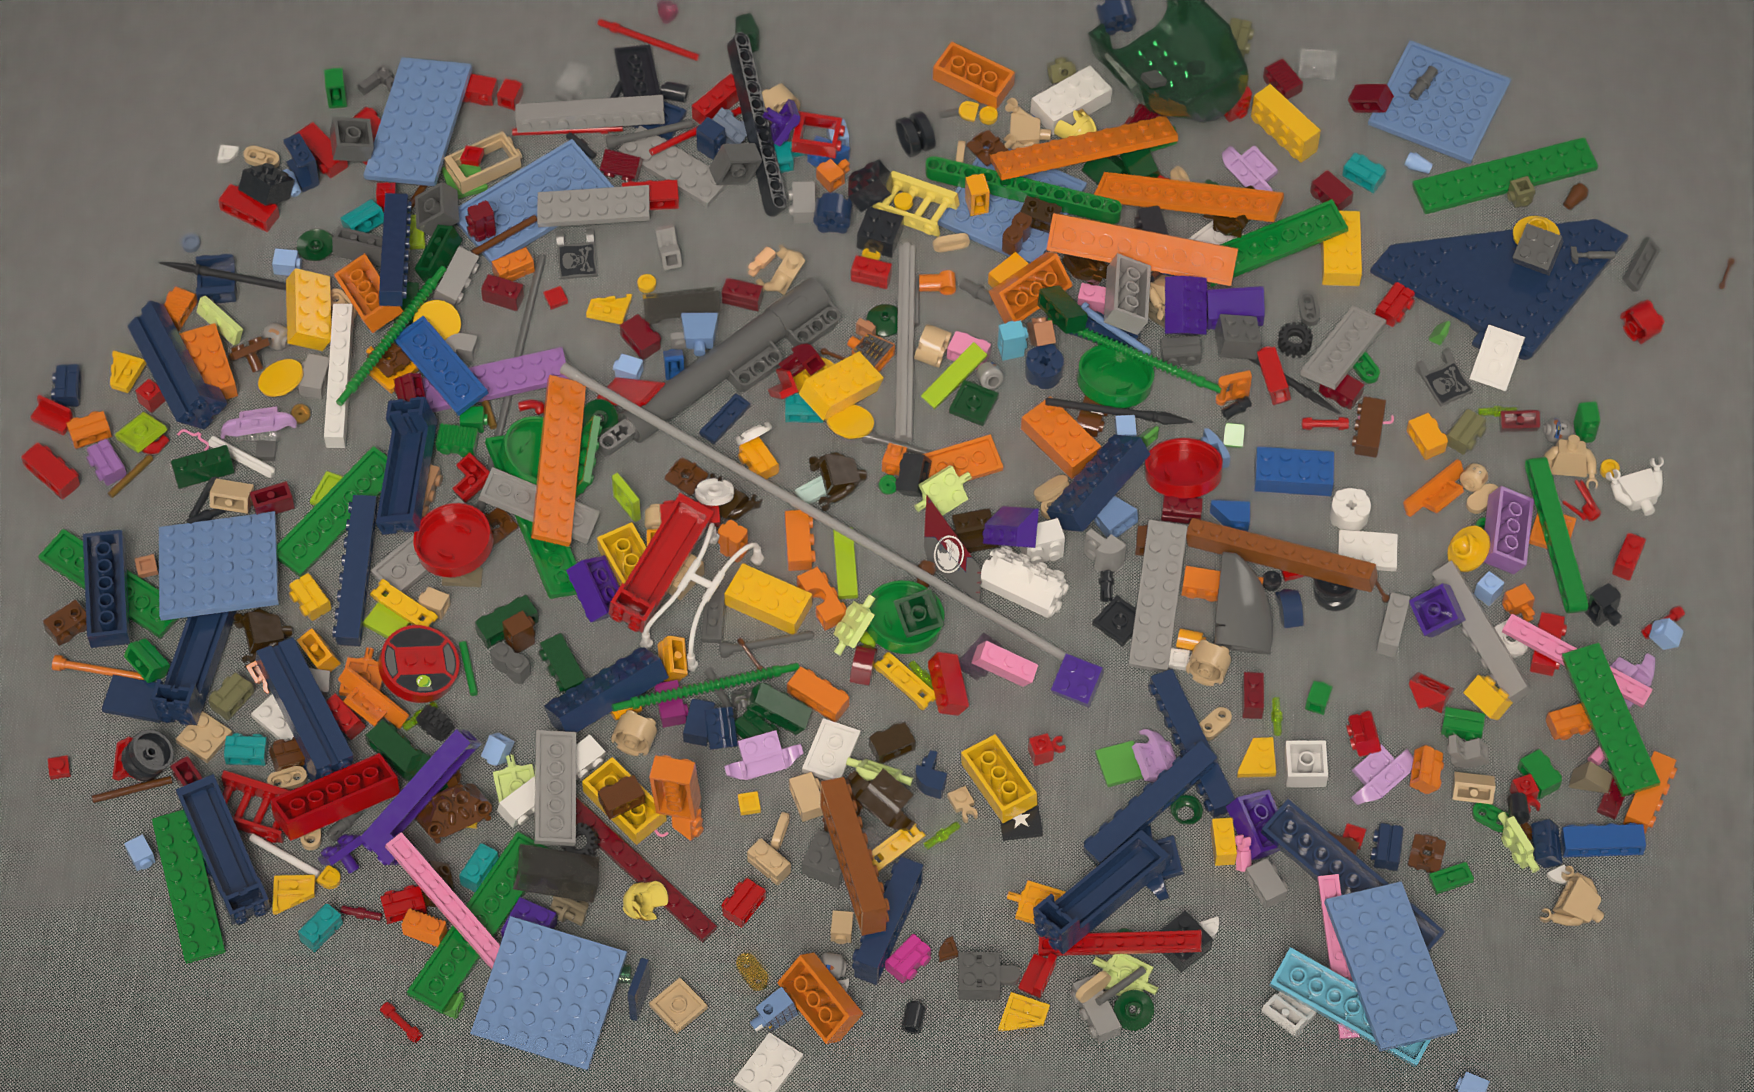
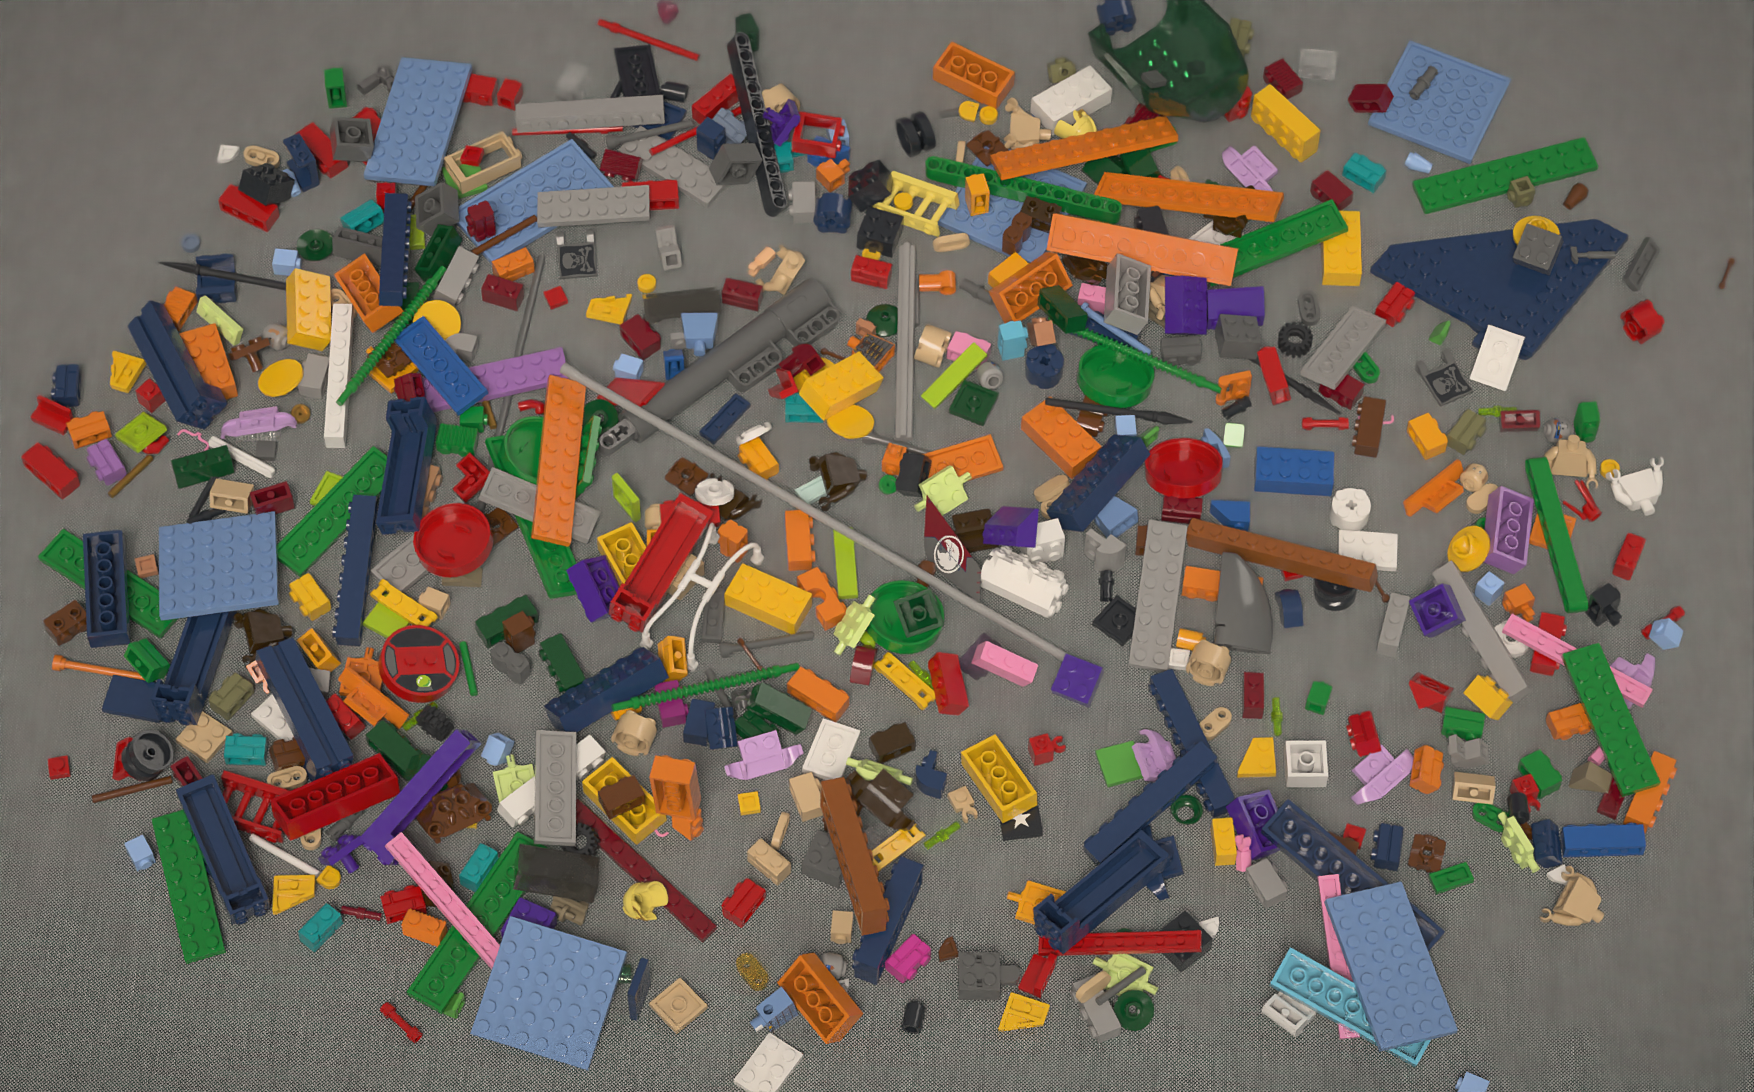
black tile [1262,571,1282,591] -> none

